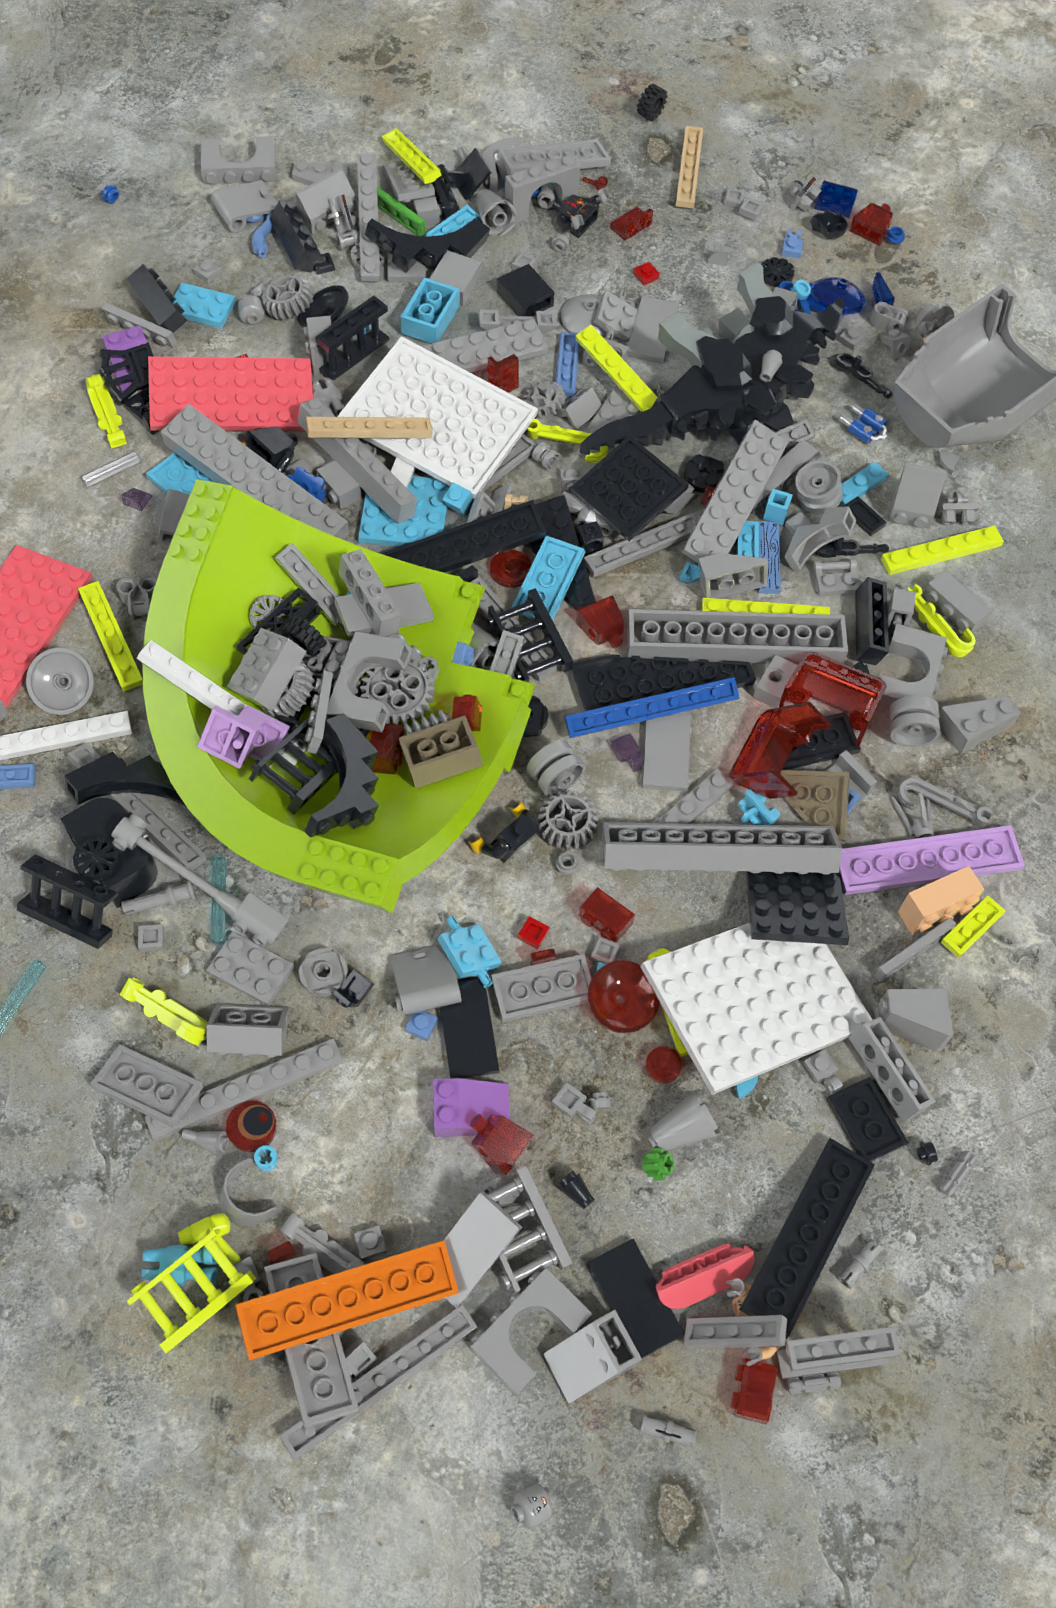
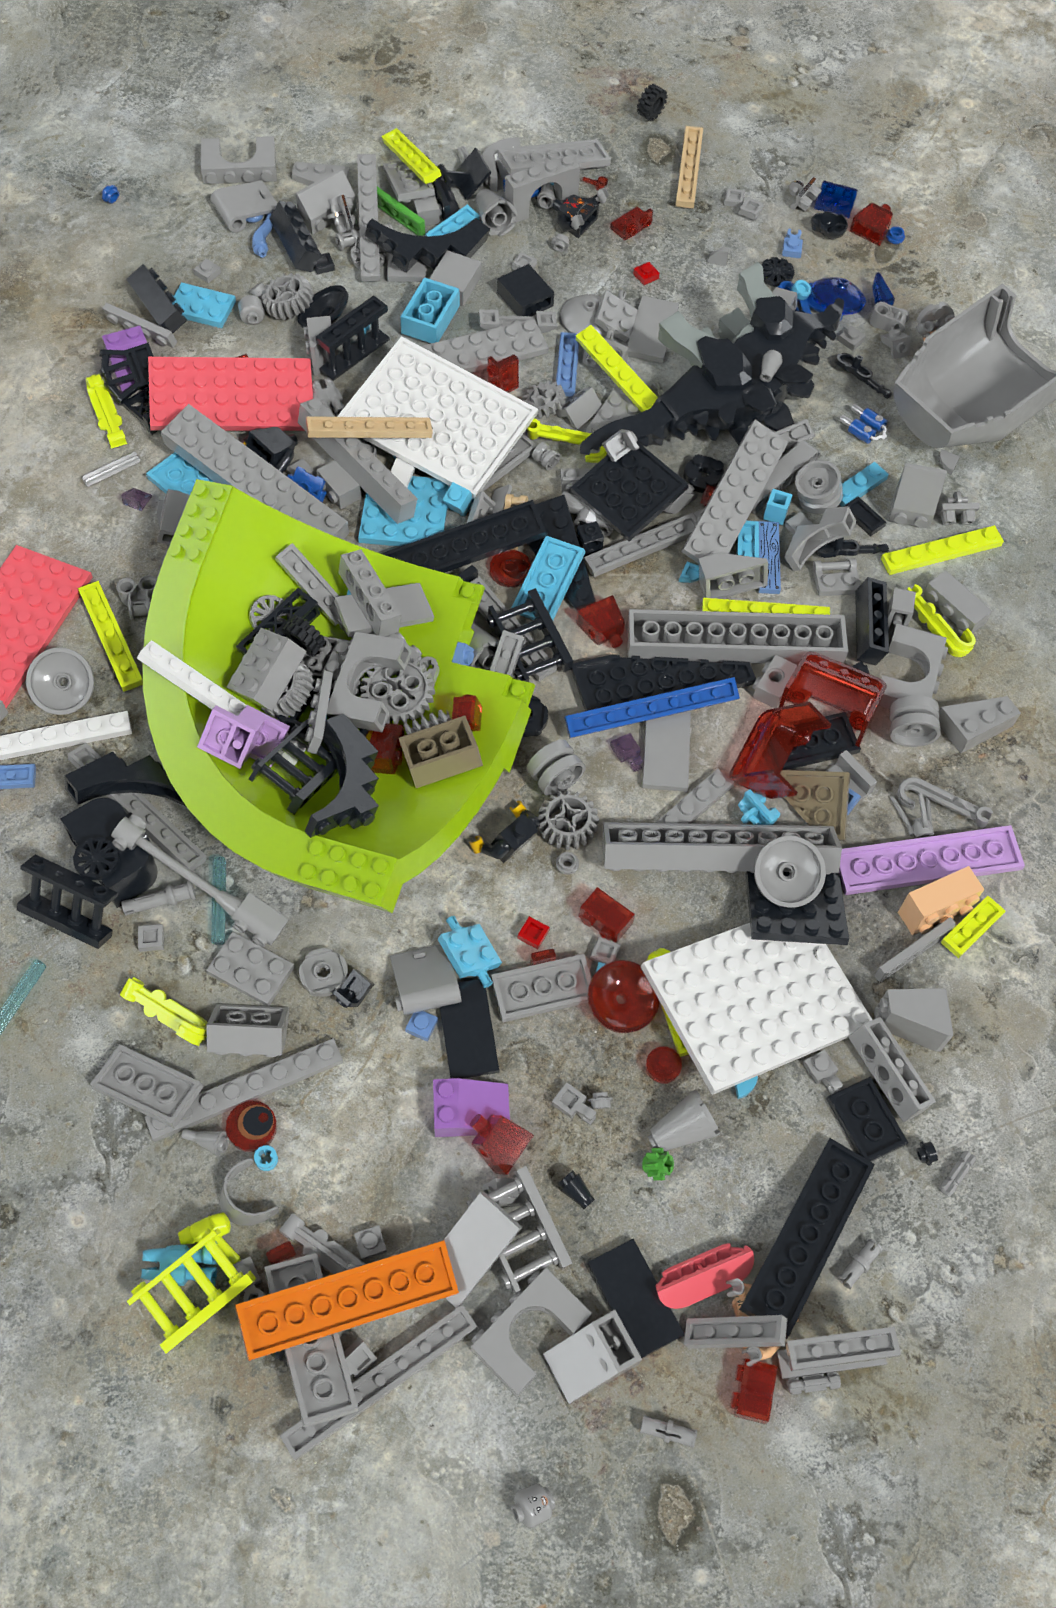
none -> light grey bracket [602,429,639,462]
none -> light grey dish [754,836,826,908]

